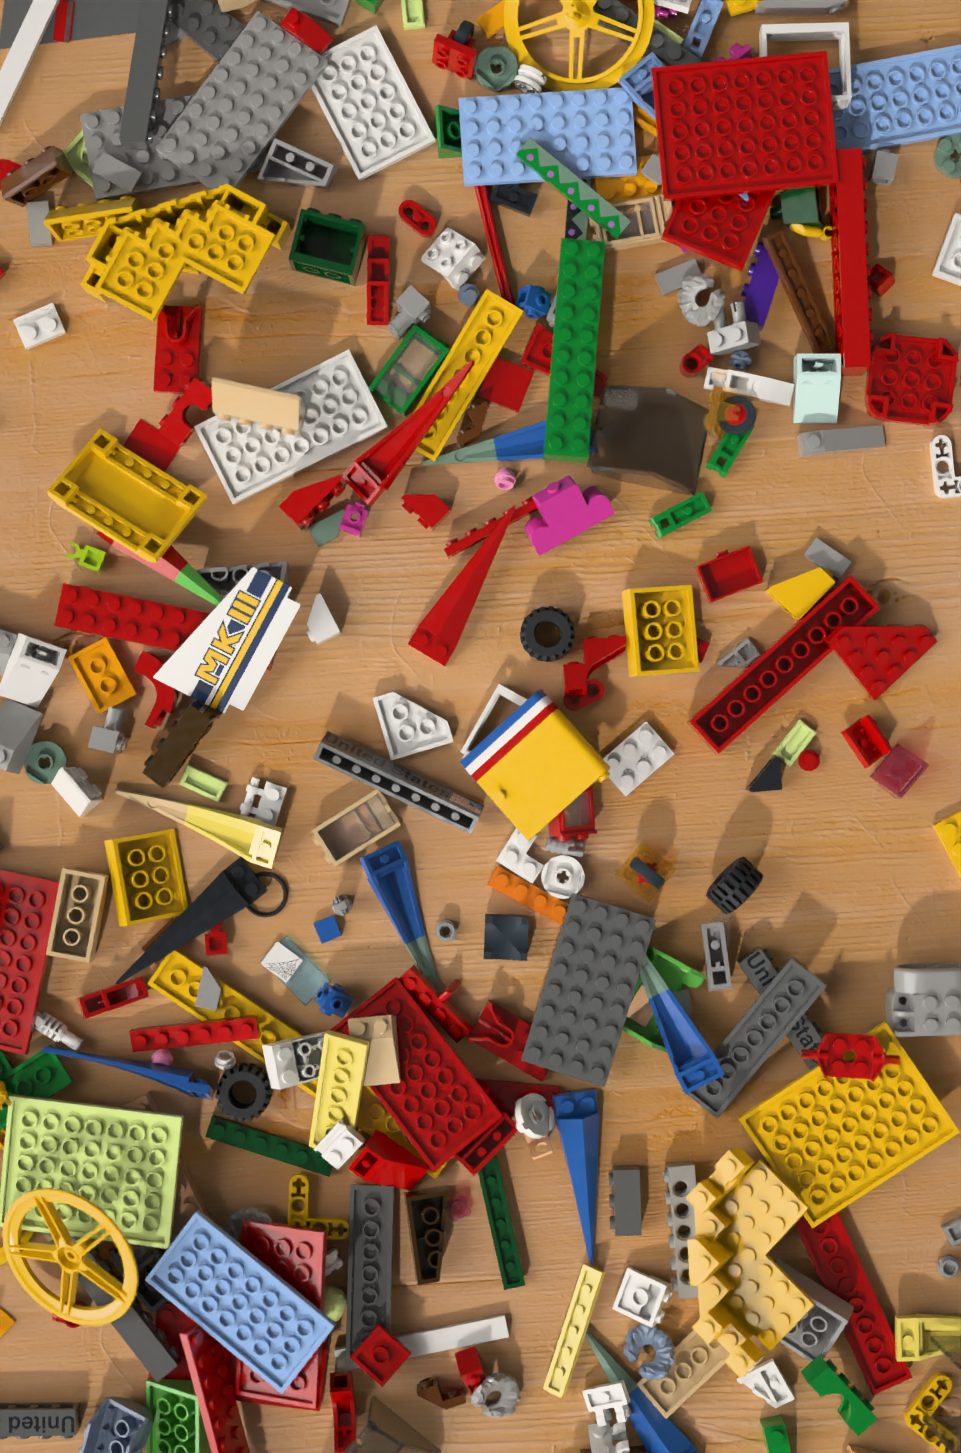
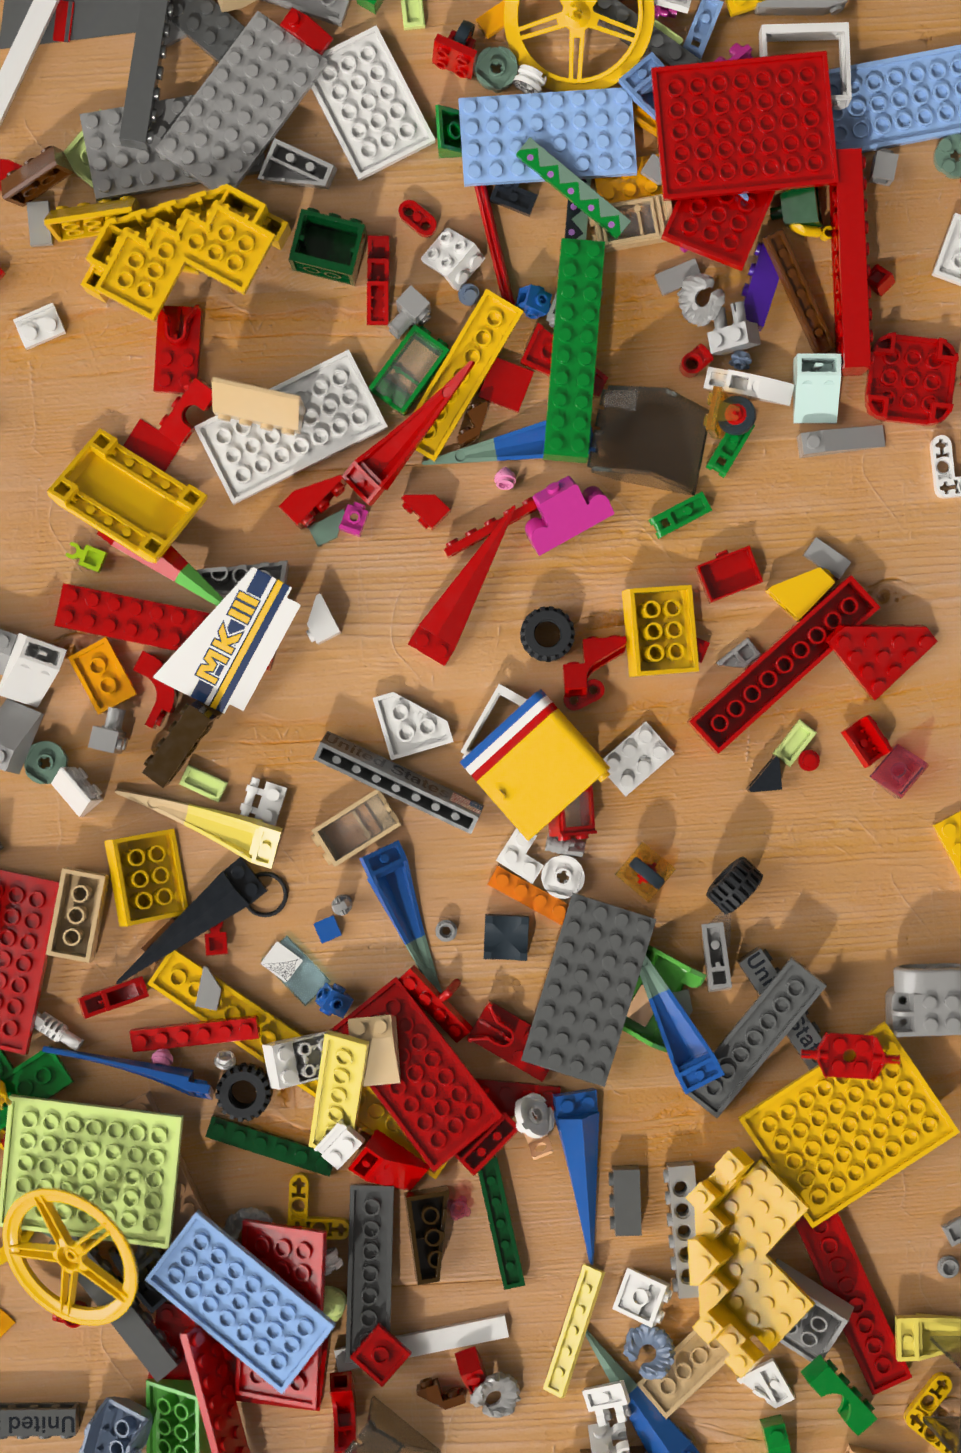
light grey tile [93,152,142,193] -> none

